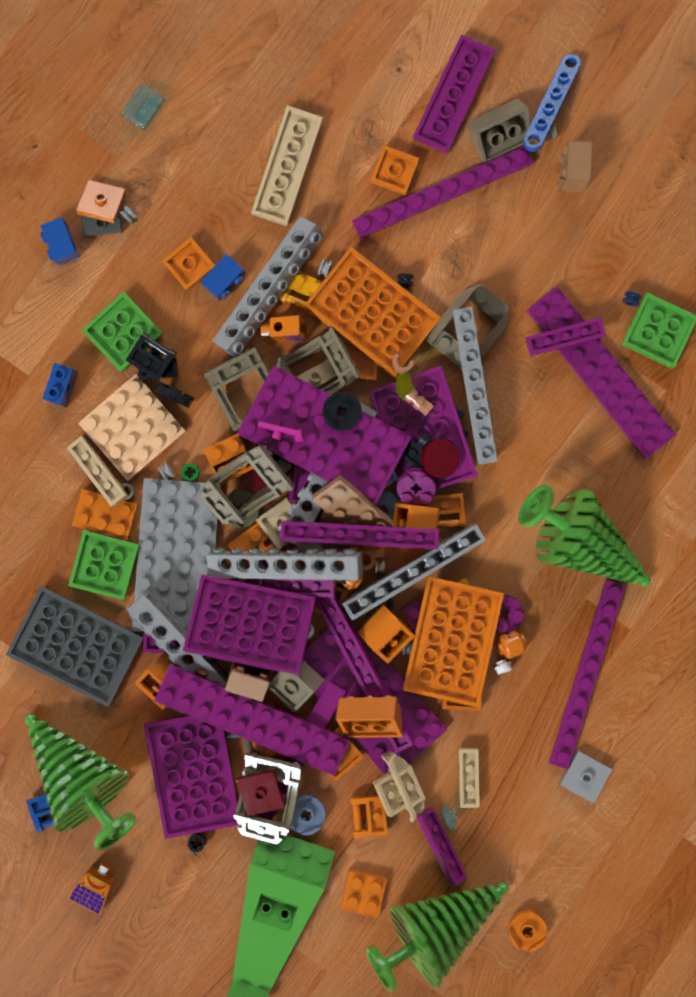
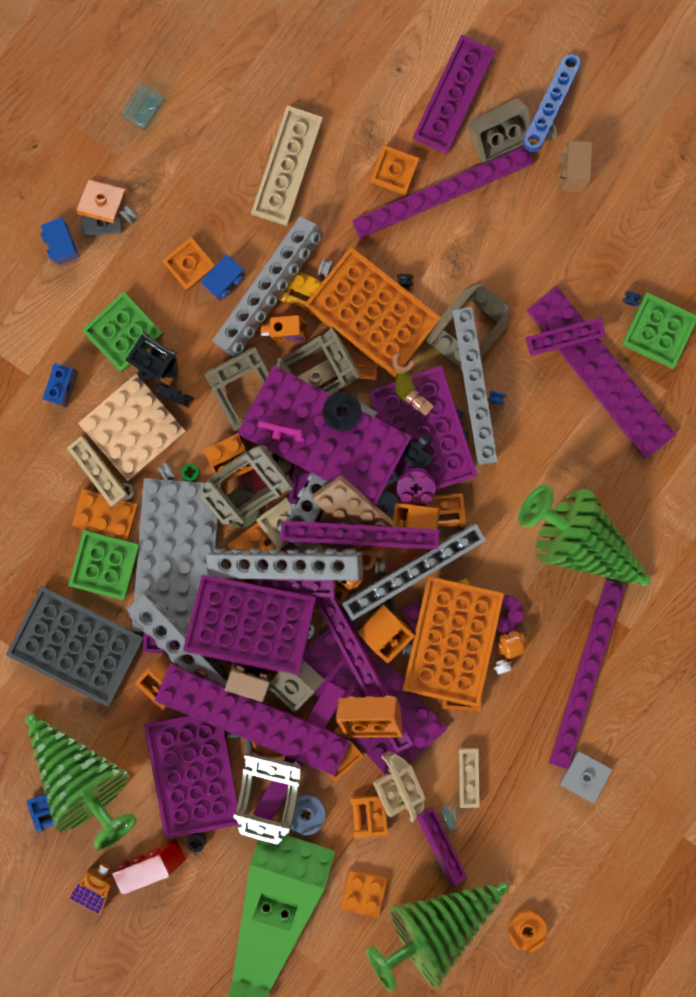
dark red plate [236,769,286,816] -> none
dark red tile [421,439,459,478] -> none
none -> wedge [112,839,186,895]
none -> blue bush [488,391,506,405]

